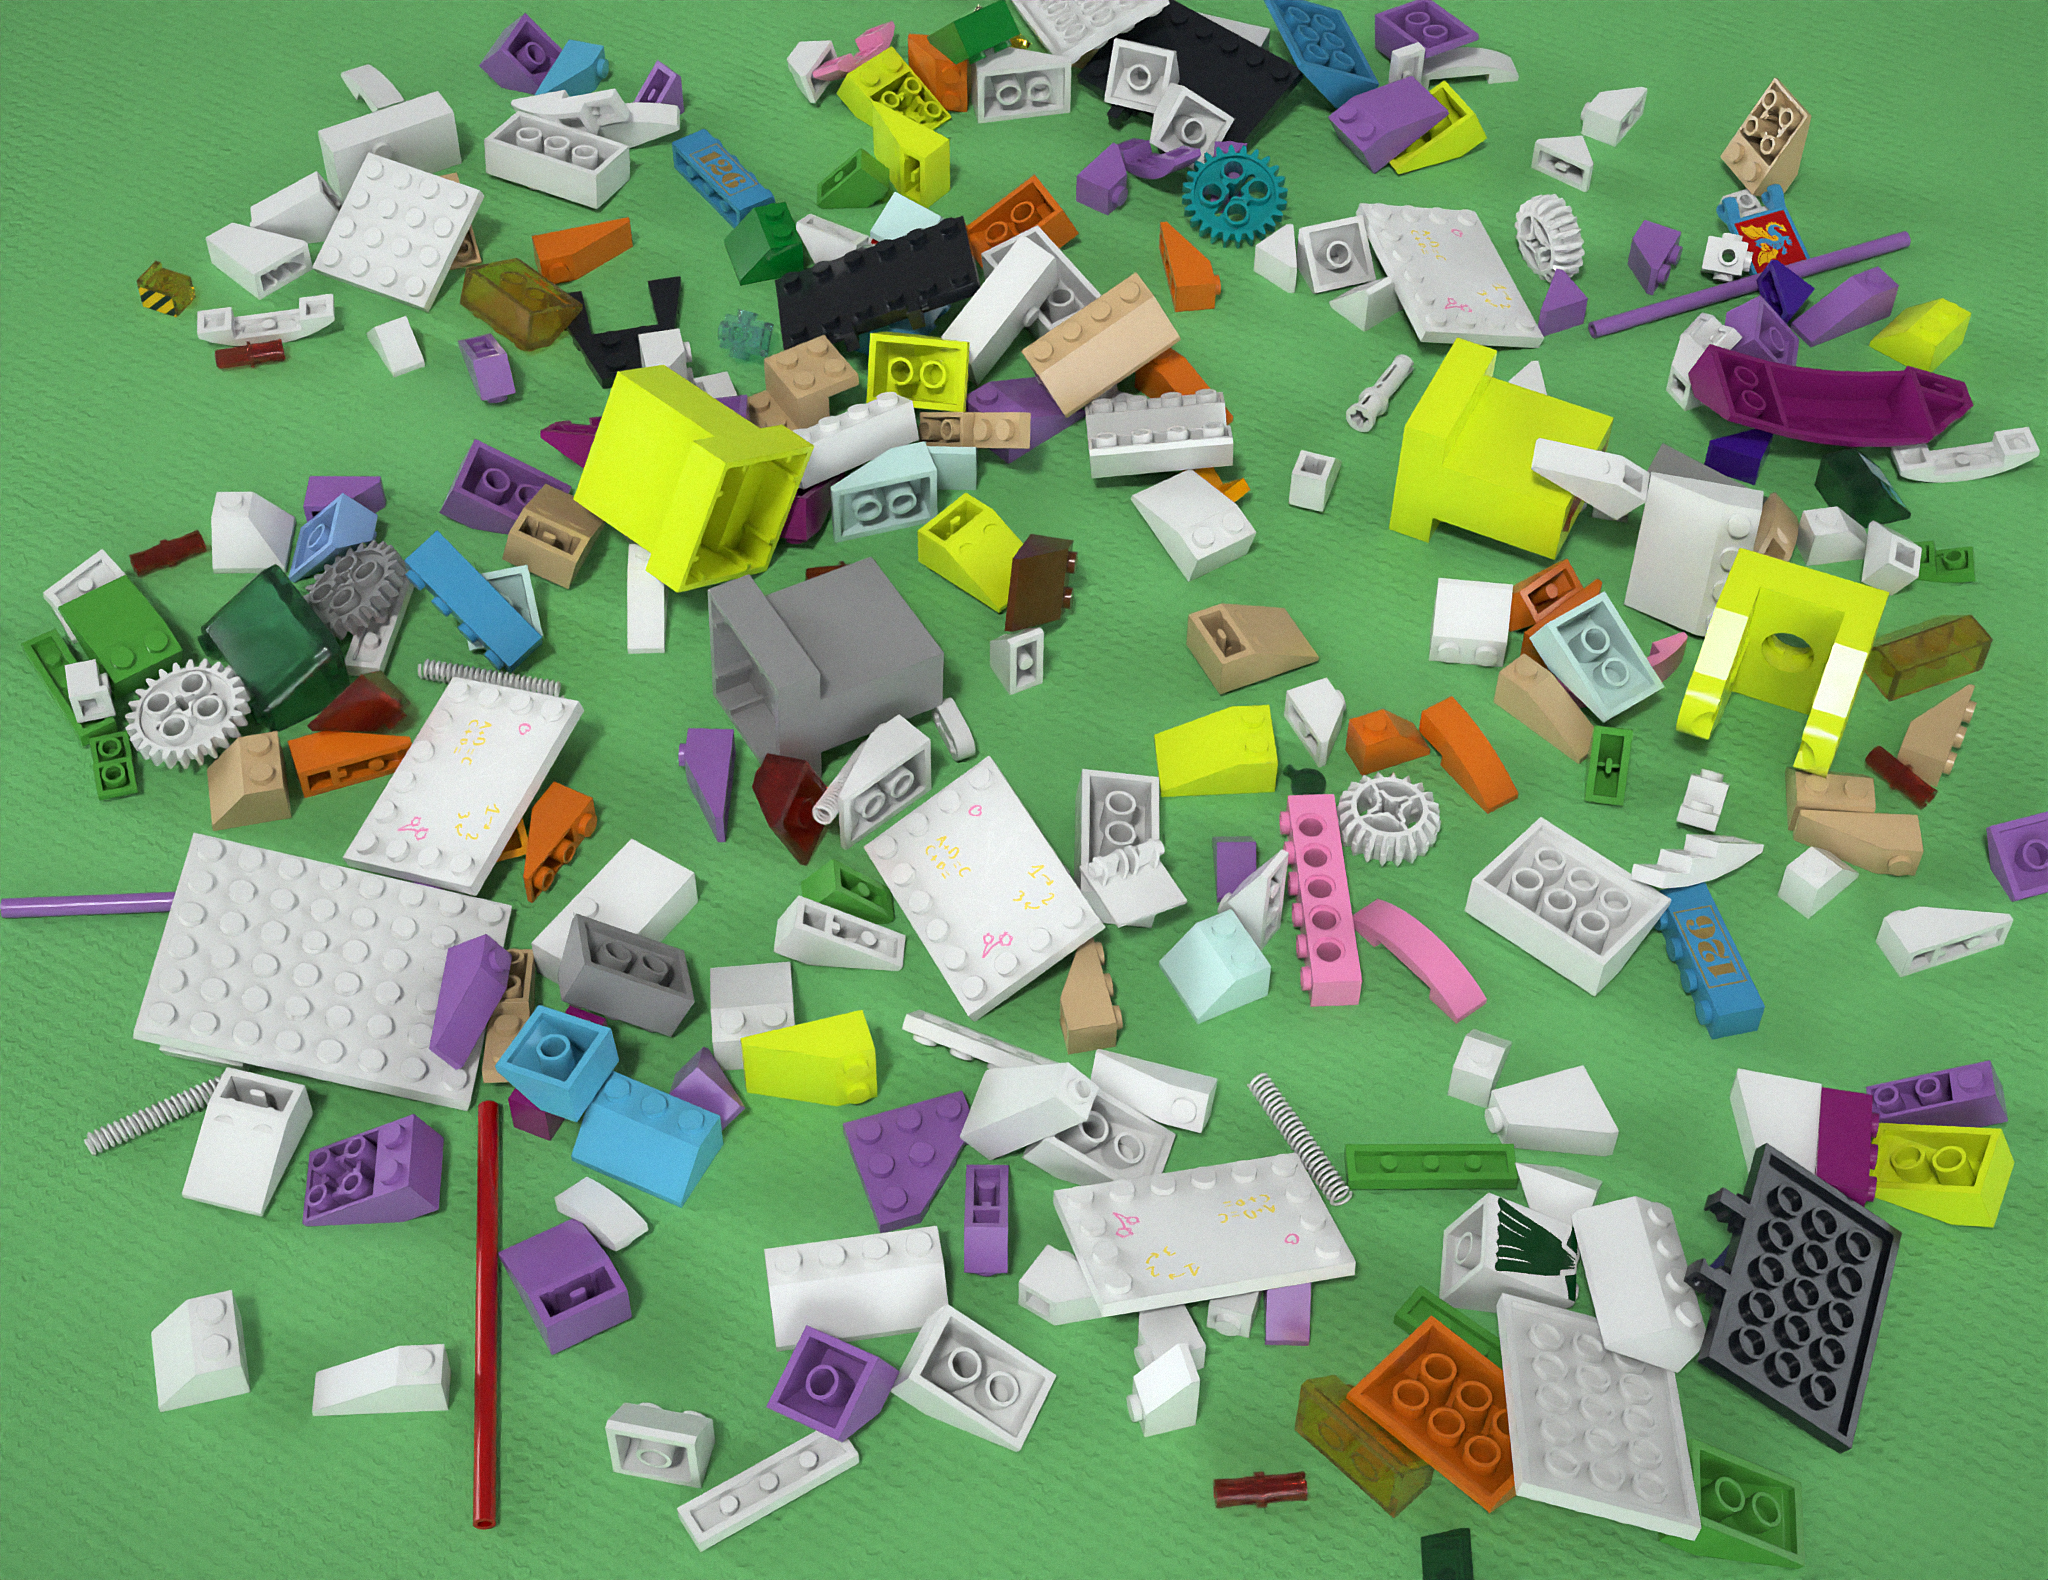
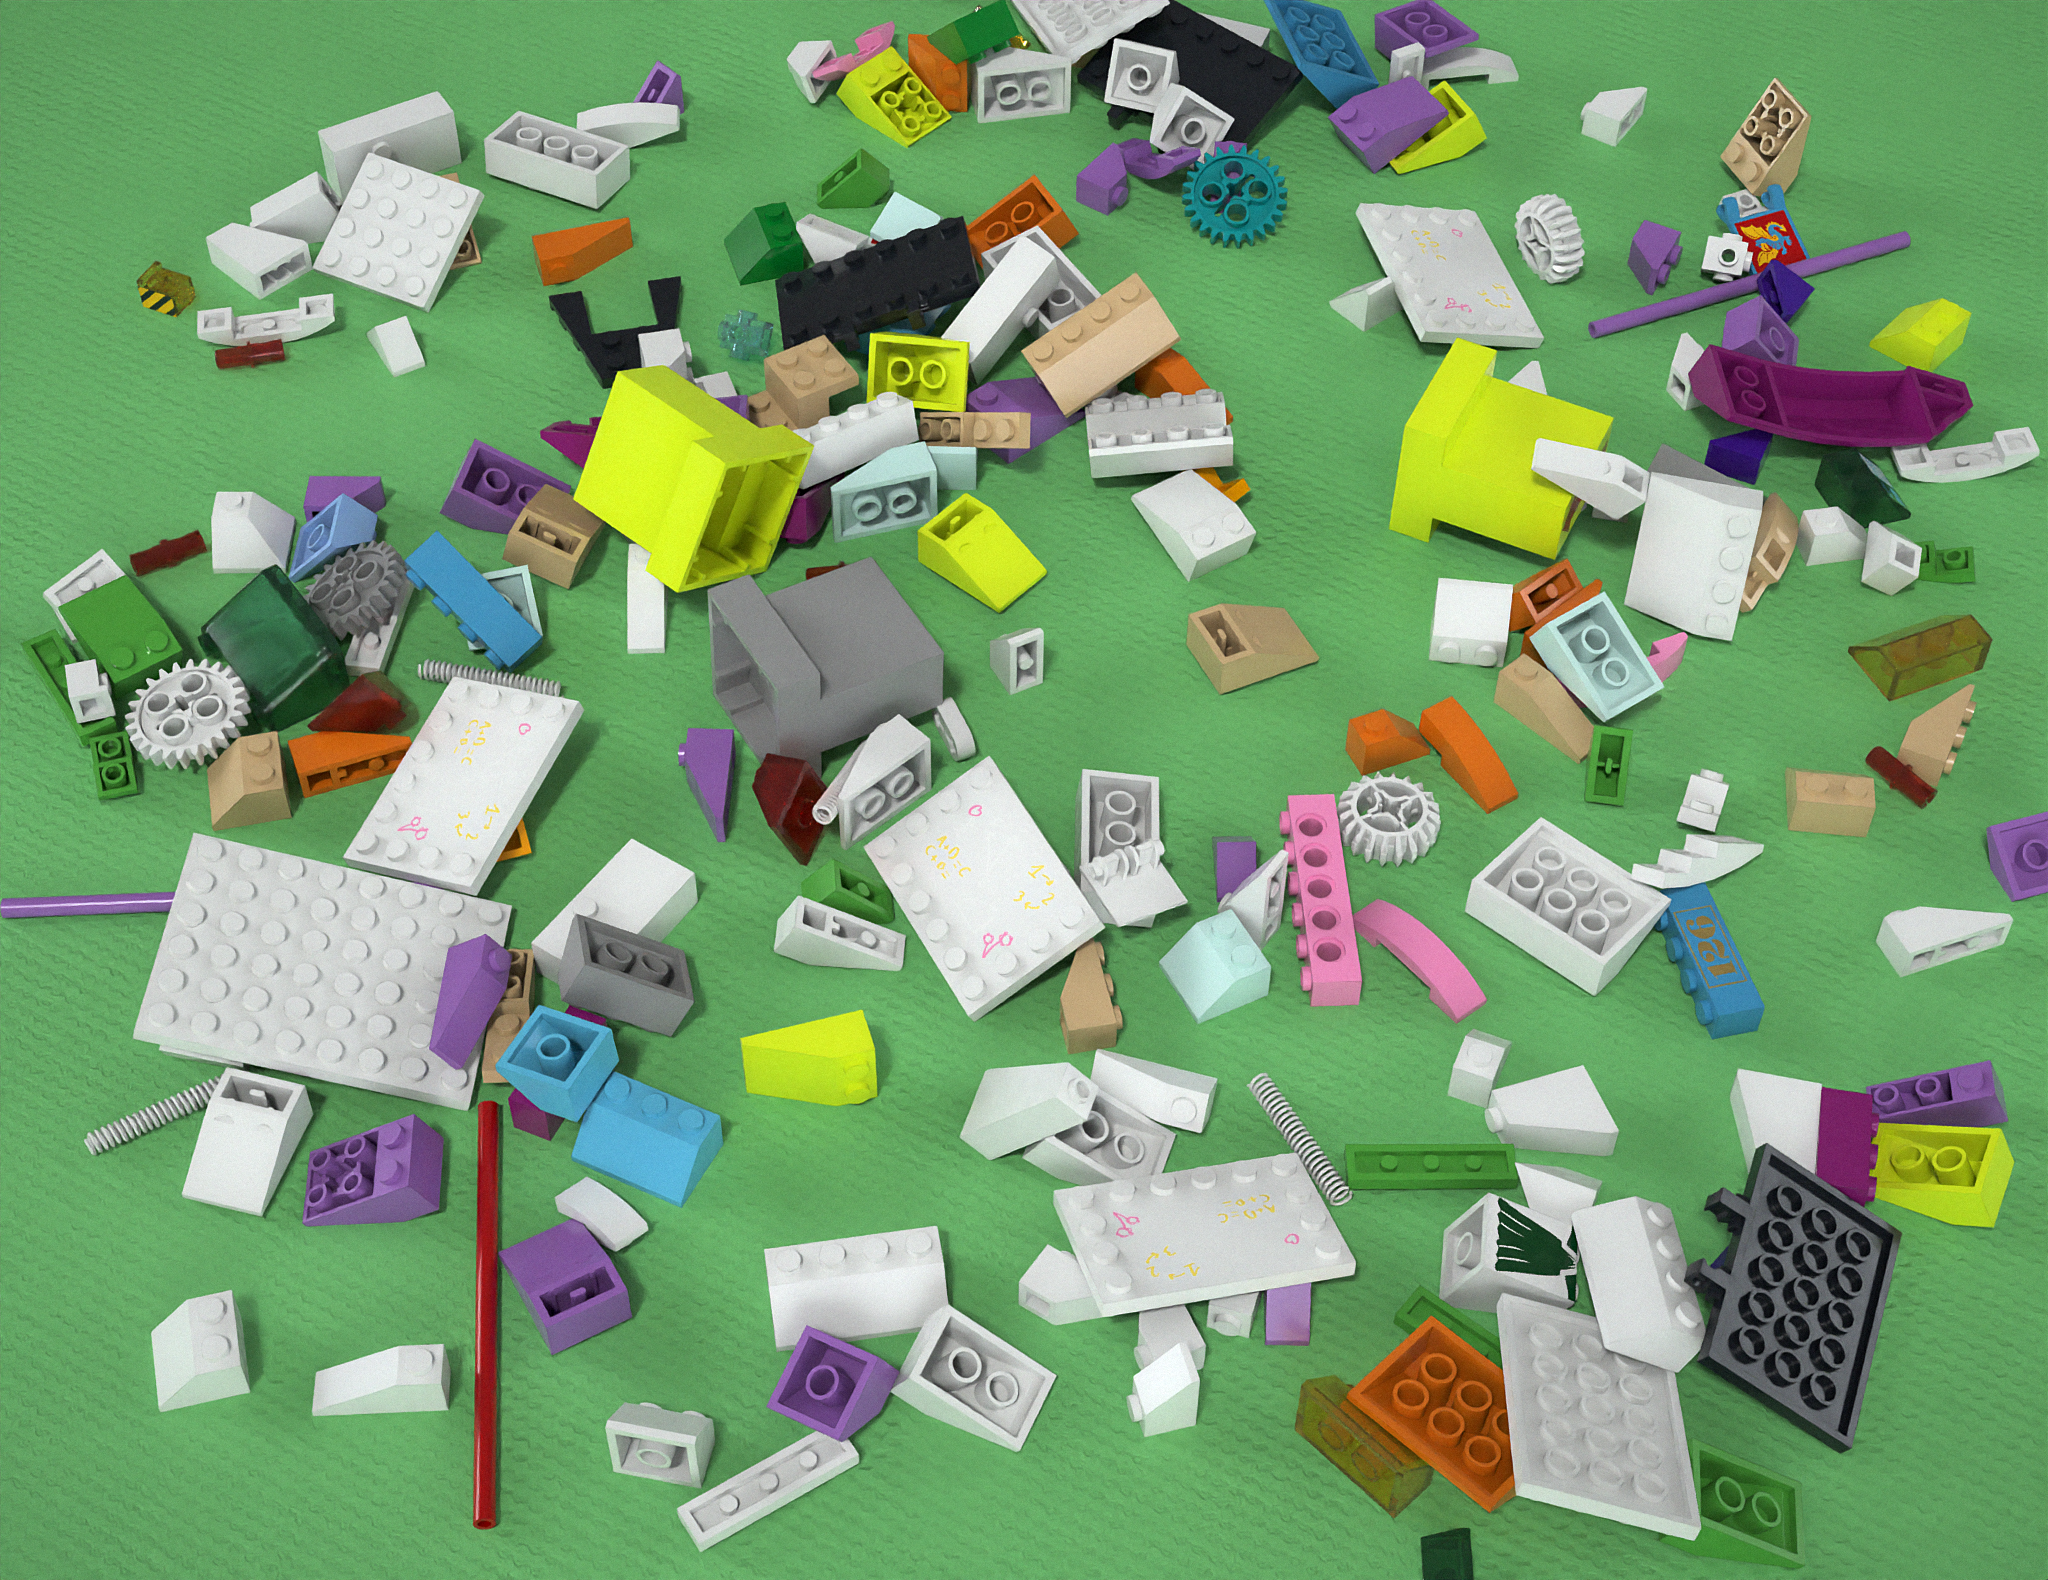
white slope [341,64,405,112] -> none
medium lavender slope [458,333,516,403] -> none
clear yellow slope [460,258,583,351] -> none
medium lavender slope [479,13,562,95] -> none
white slope [511,88,630,135] -> none
orange slope [523,782,597,903] -> none
medium azure slope [534,39,609,97] -> none
medium lavender slope [669,1046,745,1130] -> none
dark azure brick [672,129,775,228] -> none
white slope [710,962,795,1071] -> none
medium lavender plate [843,1090,970,1233] -> none
neon yellow slope [872,101,950,208] -> none
white plate [902,1010,1058,1069] -> none
medium lavender slope [964,1165,1009,1276] -> none
reddish brown slope [1004,534,1078,632] -> none
neon yellow slope [1154,705,1278,797] -> none
orange slope [1159,221,1221,312] -> none
clear red pin [1213,1471,1308,1509] -> none
white slope [1254,224,1297,293] -> none
clear green piece [1283,764,1327,795] -> none
white slope [1284,677,1346,768] -> none
white slope [1289,450,1342,512] -> none
white slope [1296,215,1376,294] -> none
white pin [1346,354,1414,432] -> none
white slope [1531,136,1594,193] -> none
medium lavender slope [1538,269,1588,336] -> none
neon yellow brick [1676,548,1890,778] -> none
white slope [1679,313,1743,351] -> none
white slope [1777,846,1859,919] -> none
medium lavender slope [1790,266,1899,348] -> none
tan slope [1793,809,1924,876] -> none

